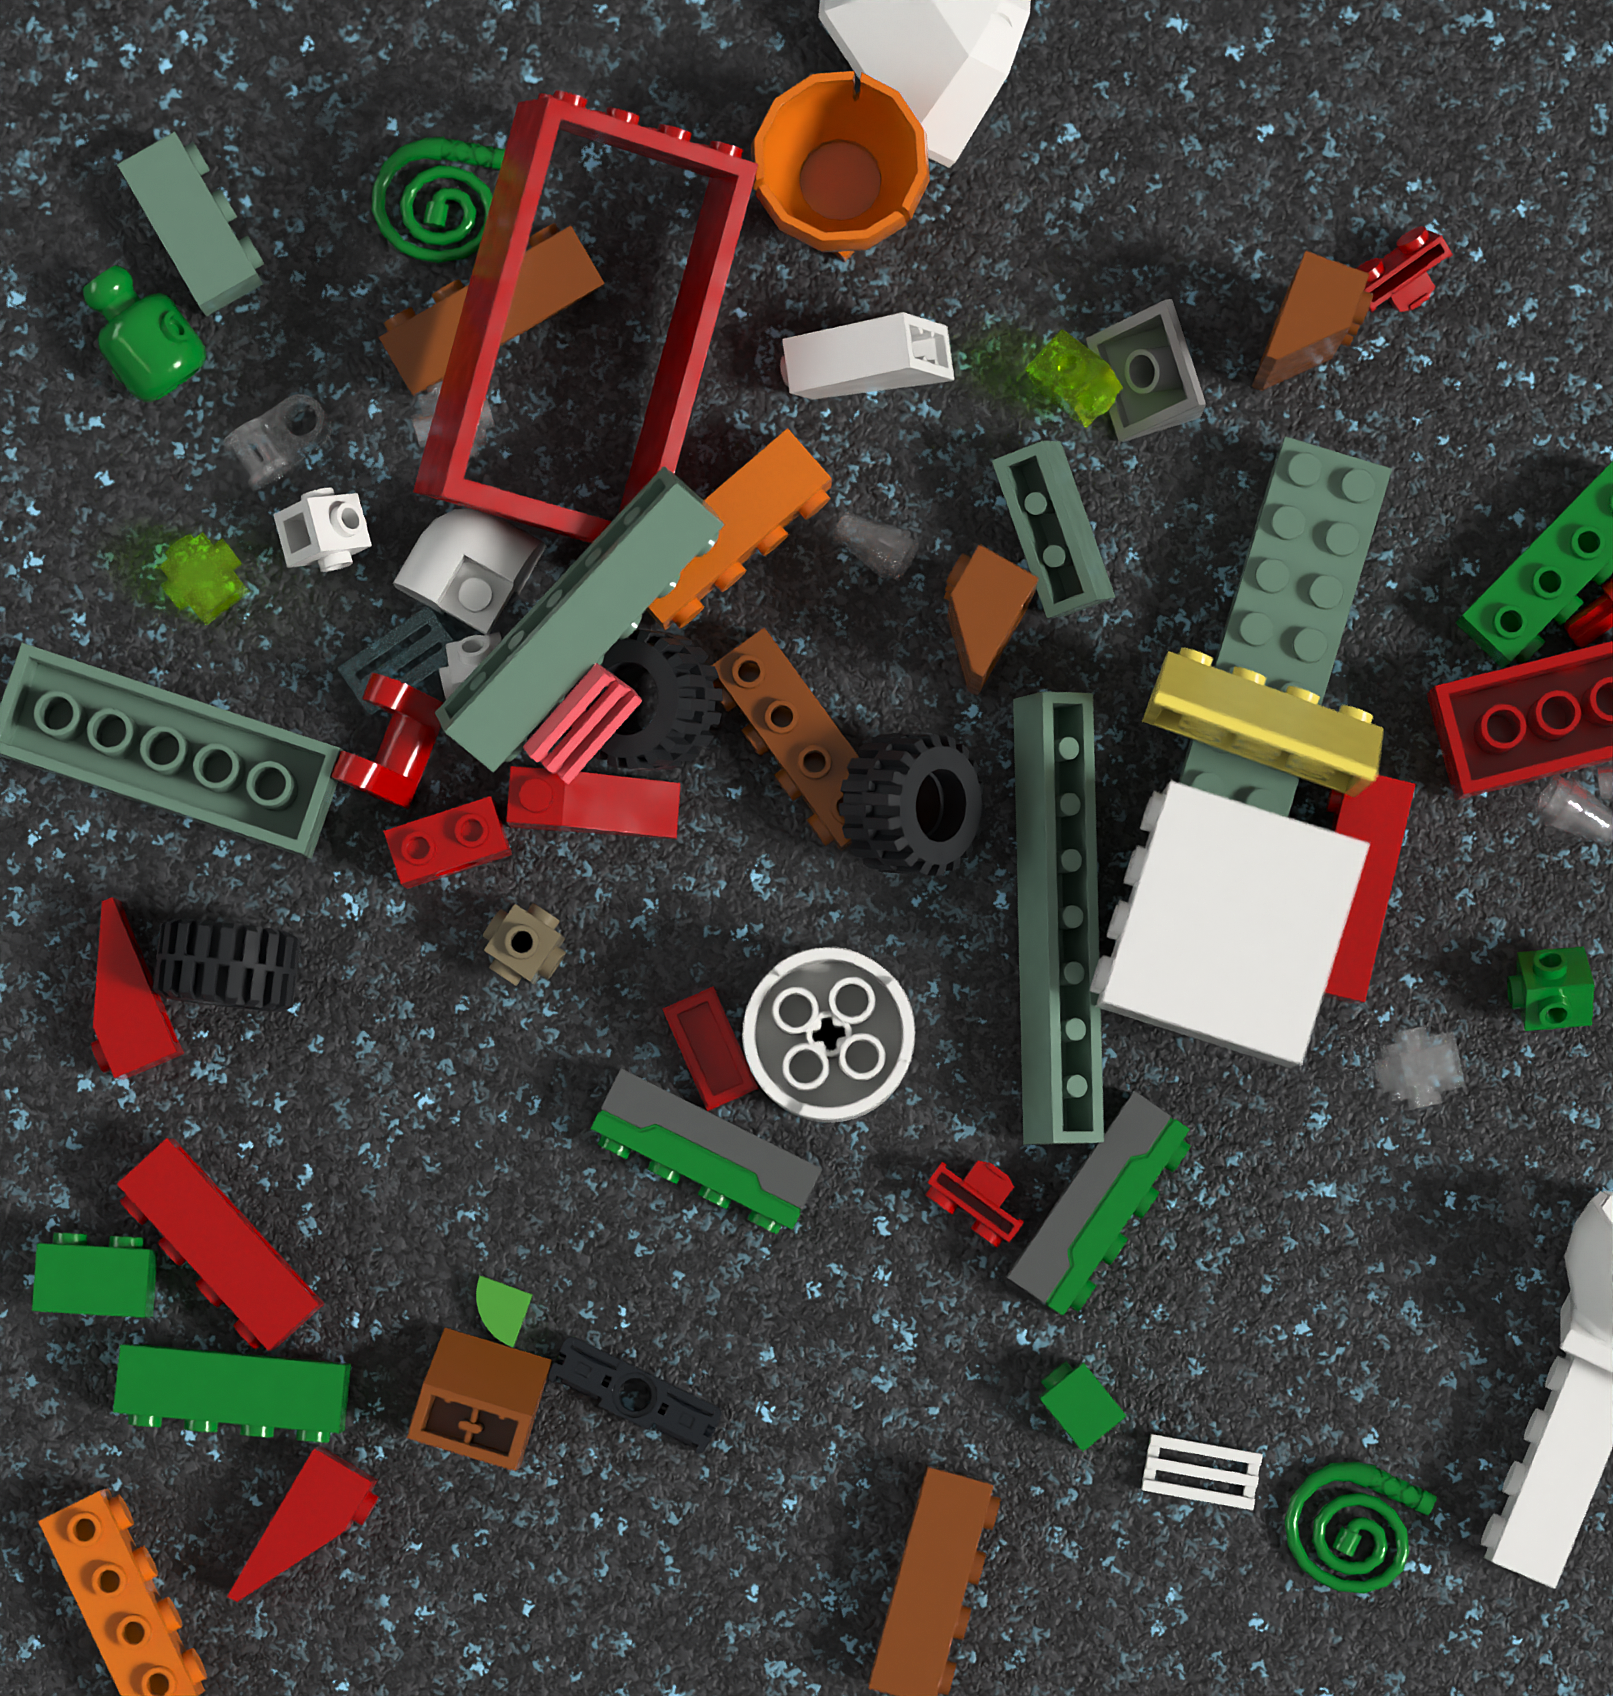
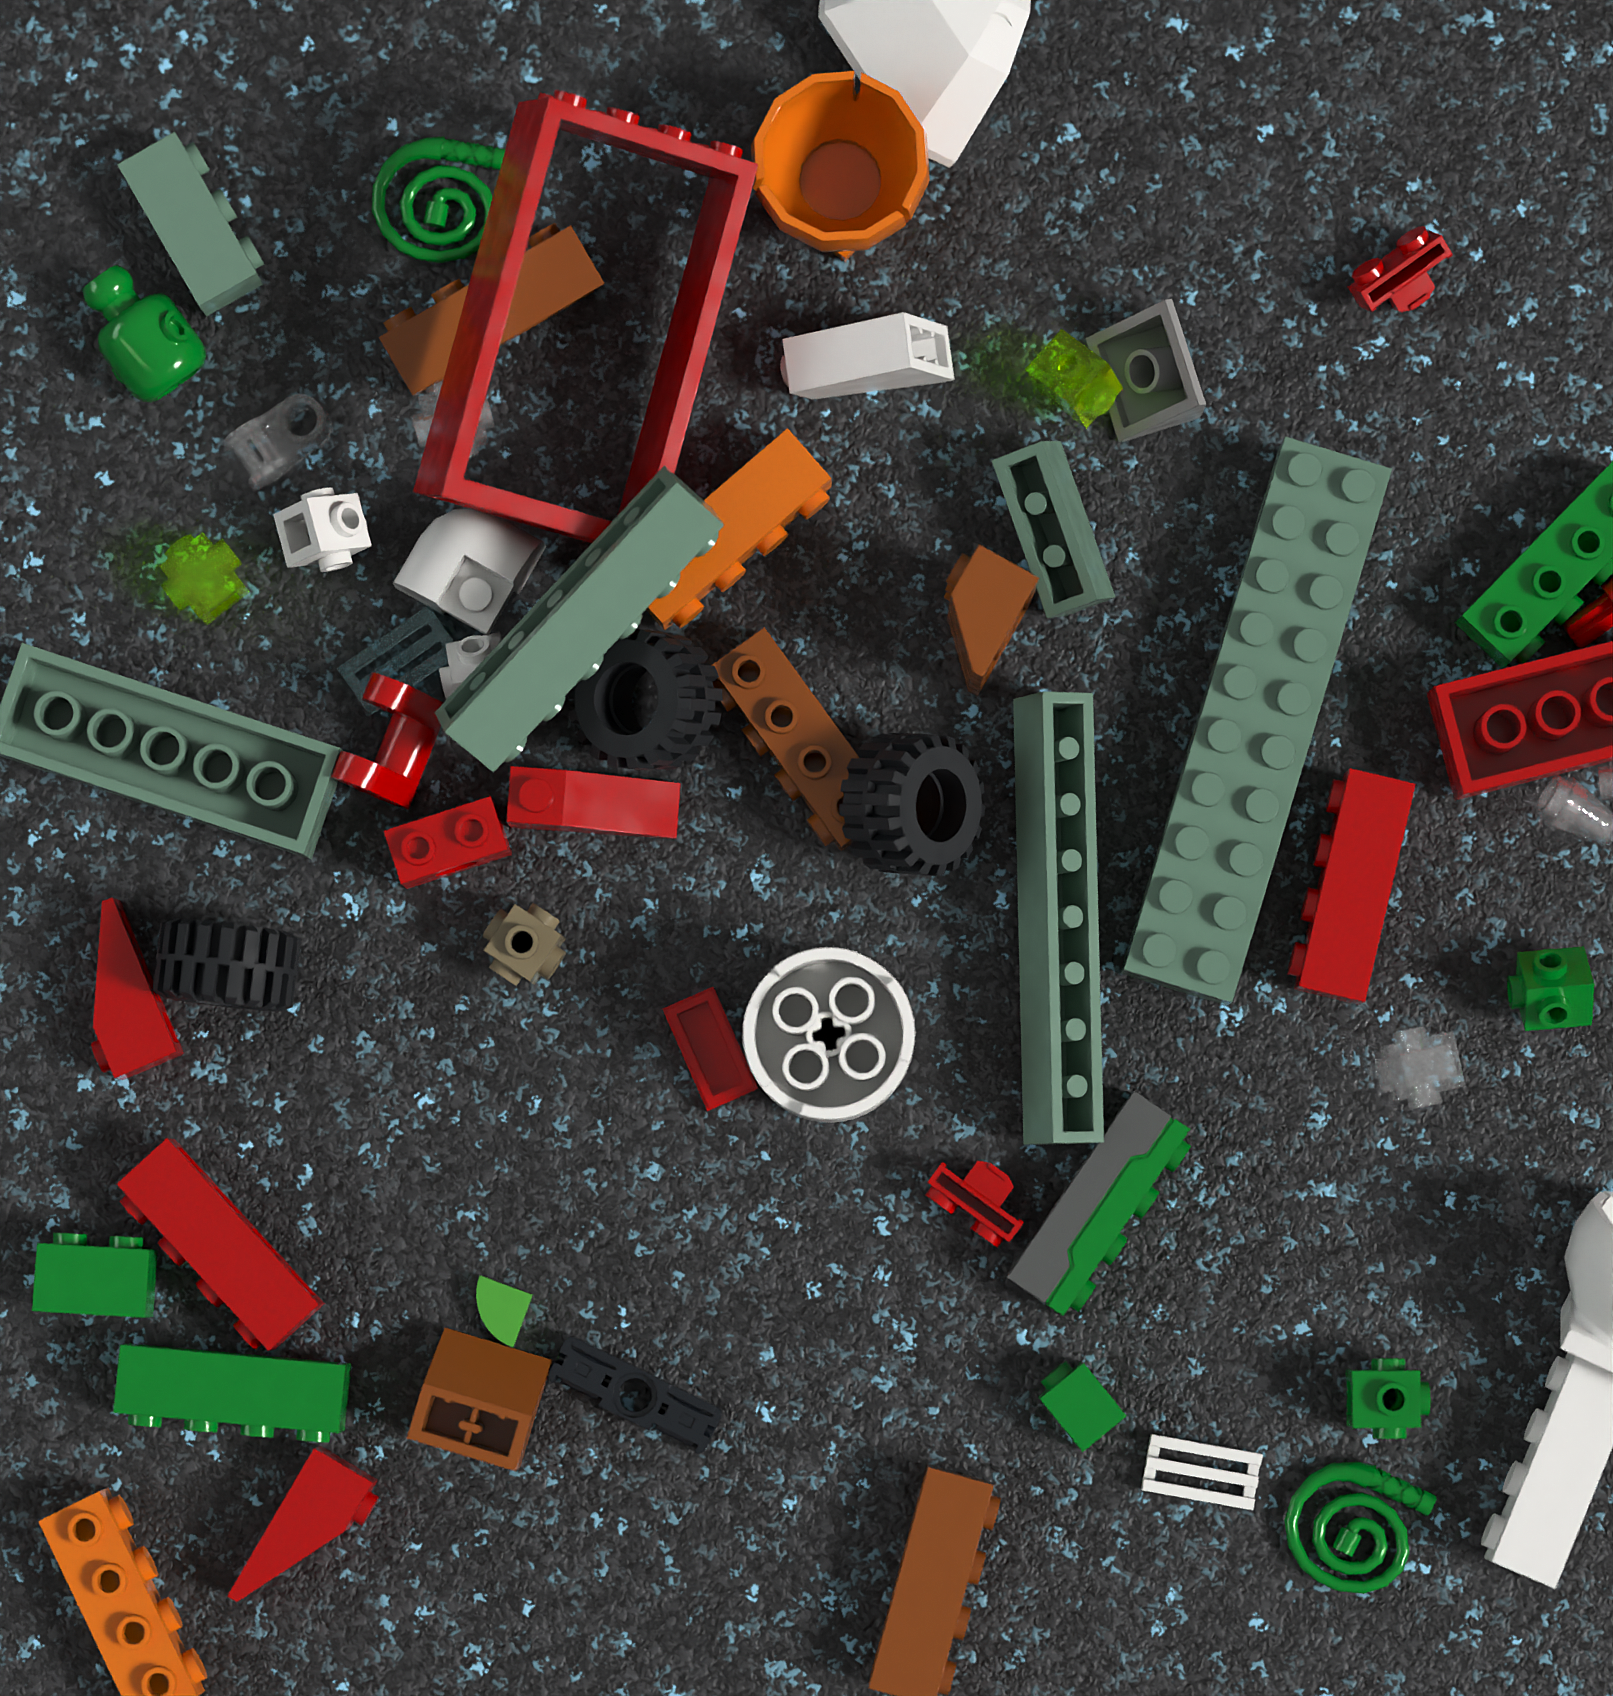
coral tile [523,663,642,784] -> none
piece [591,1068,823,1235] -> none
clear cone [832,511,919,581] -> none
white brick [1090,781,1369,1068] -> none
light yellow slope [1142,648,1383,797] -> none
dark orange slope [1251,251,1373,391] -> none
none -> green brick [1346,1358,1431,1439]

